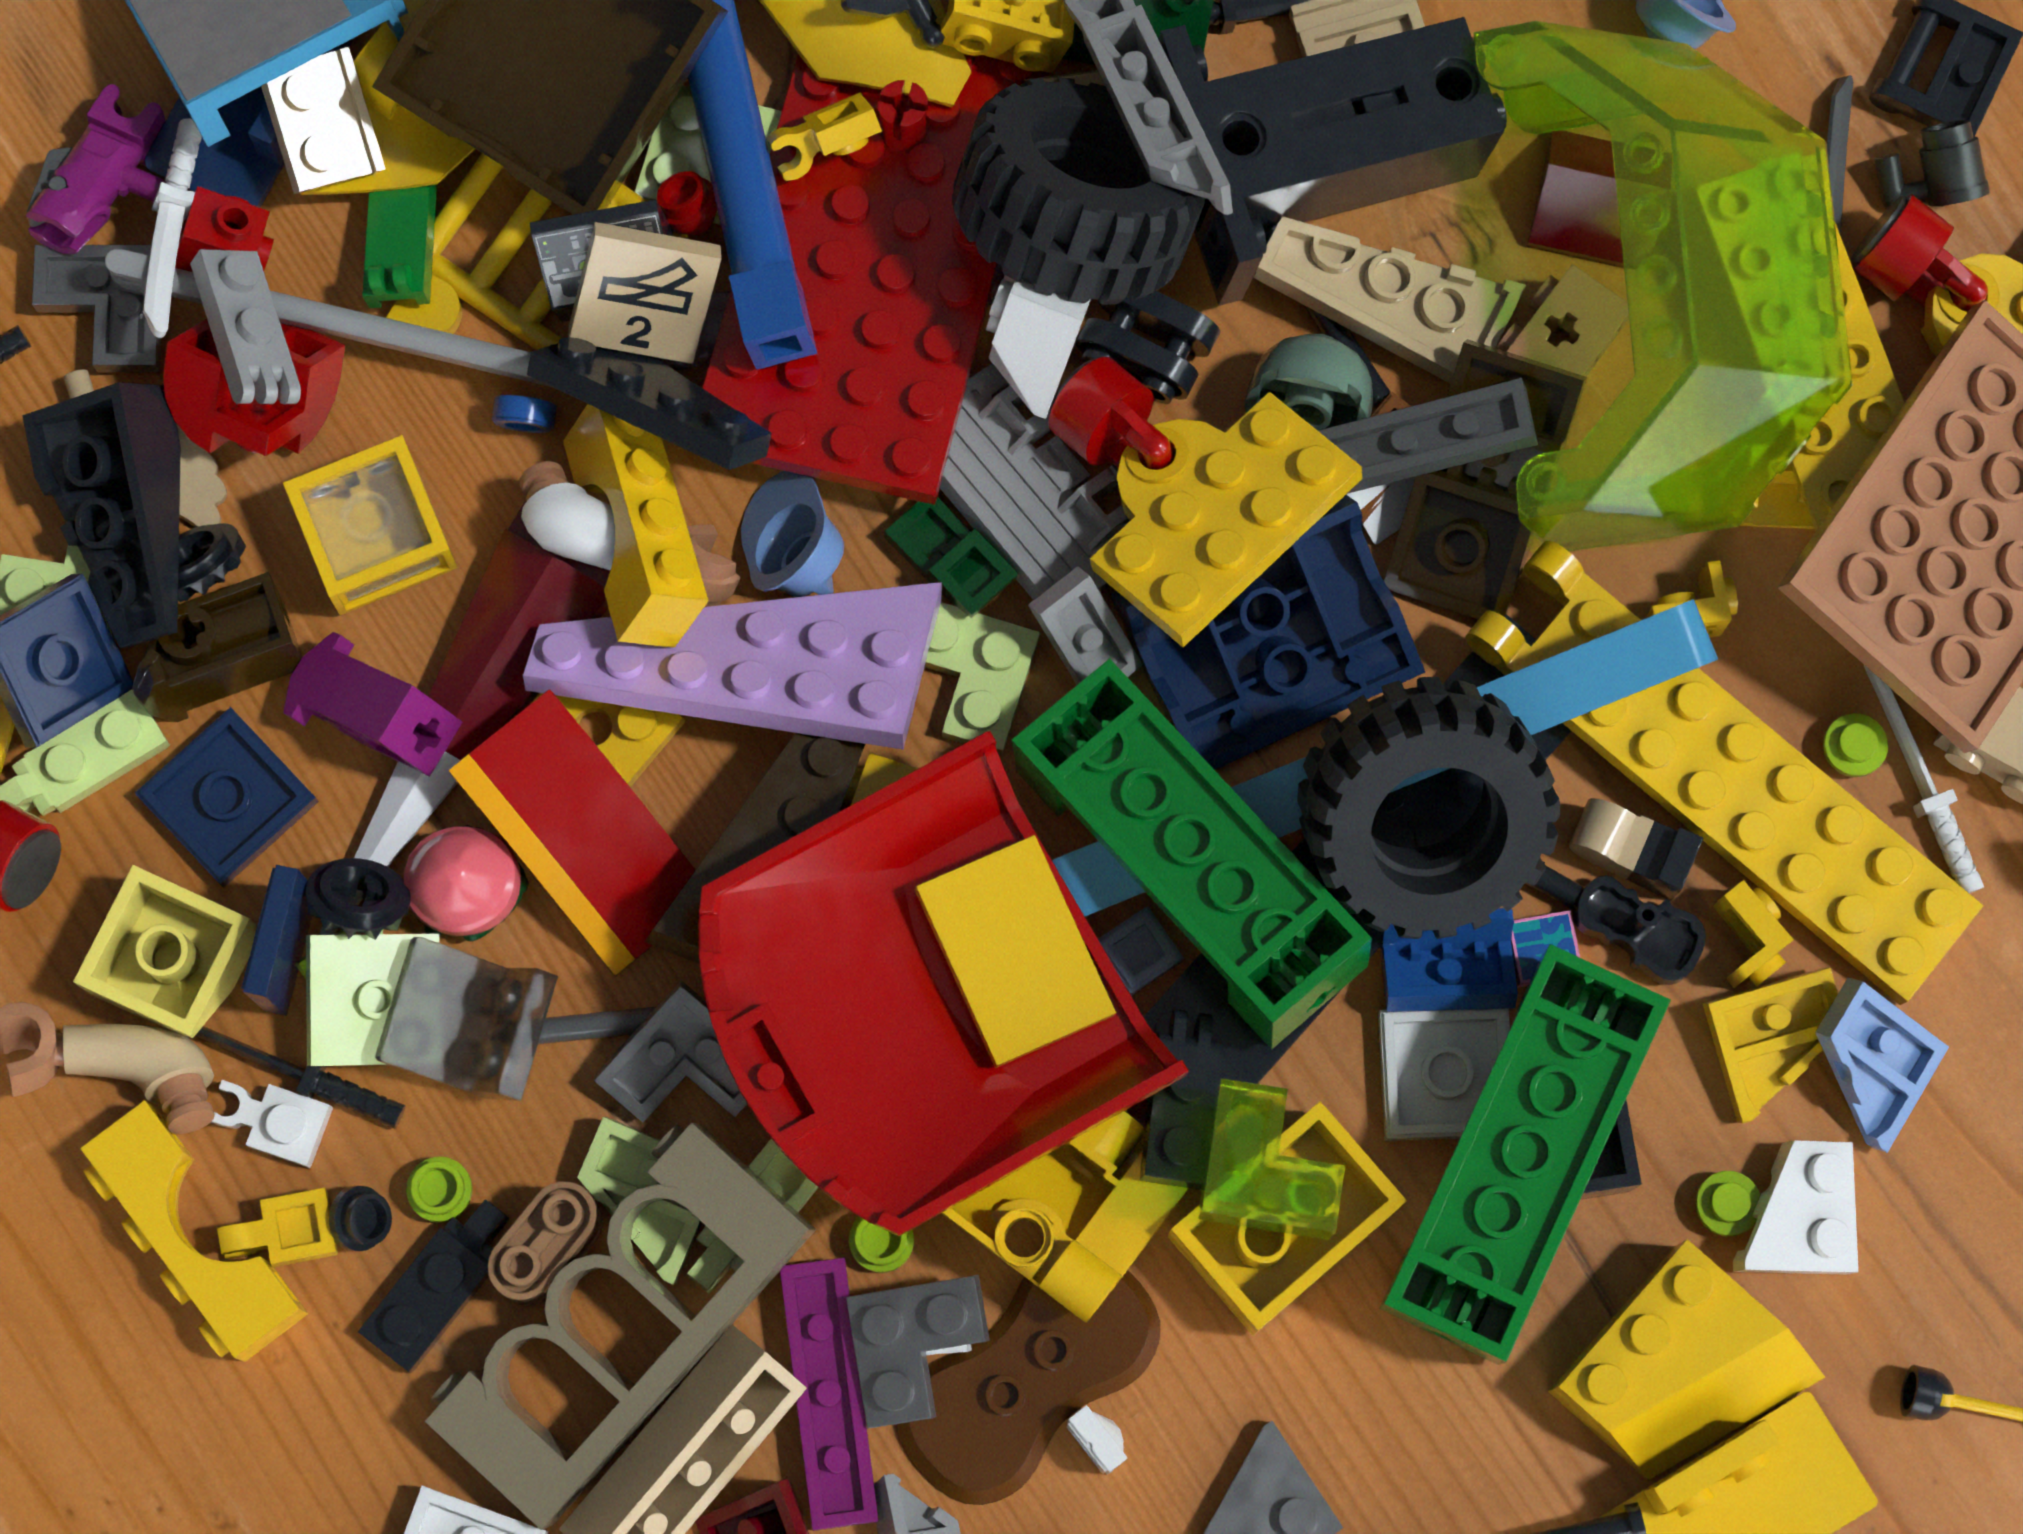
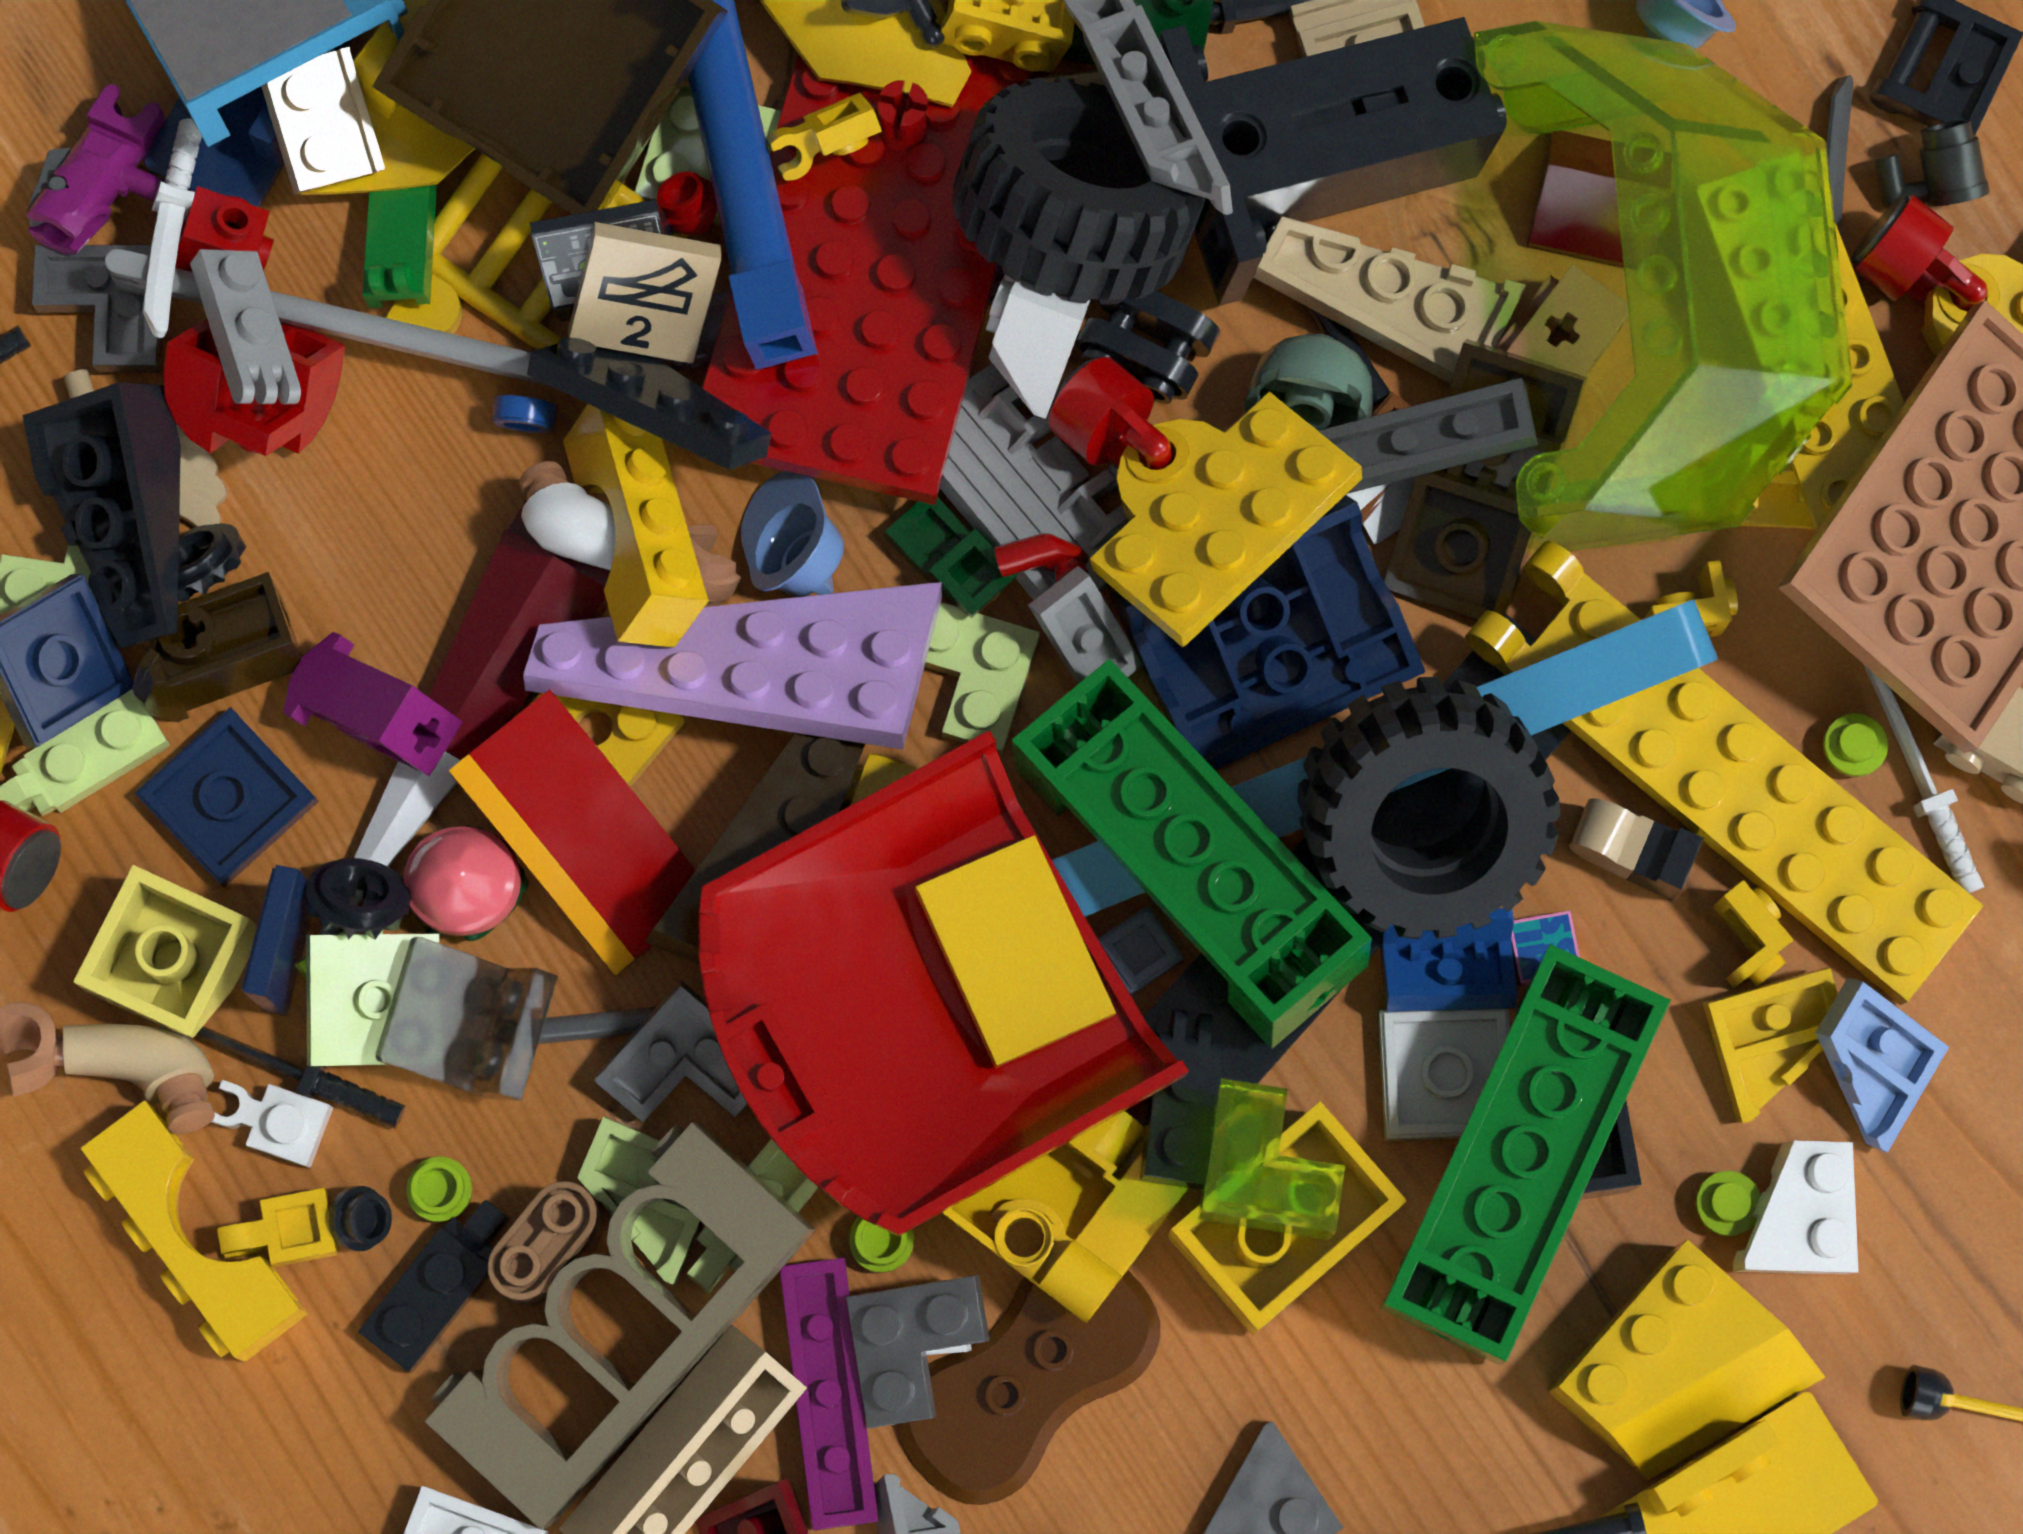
piece [283,435,458,616] -> none
white tile [1067,1405,1127,1475] -> none
black piece [1525,862,1706,985] -> none
none -> red arm [994,533,1089,583]

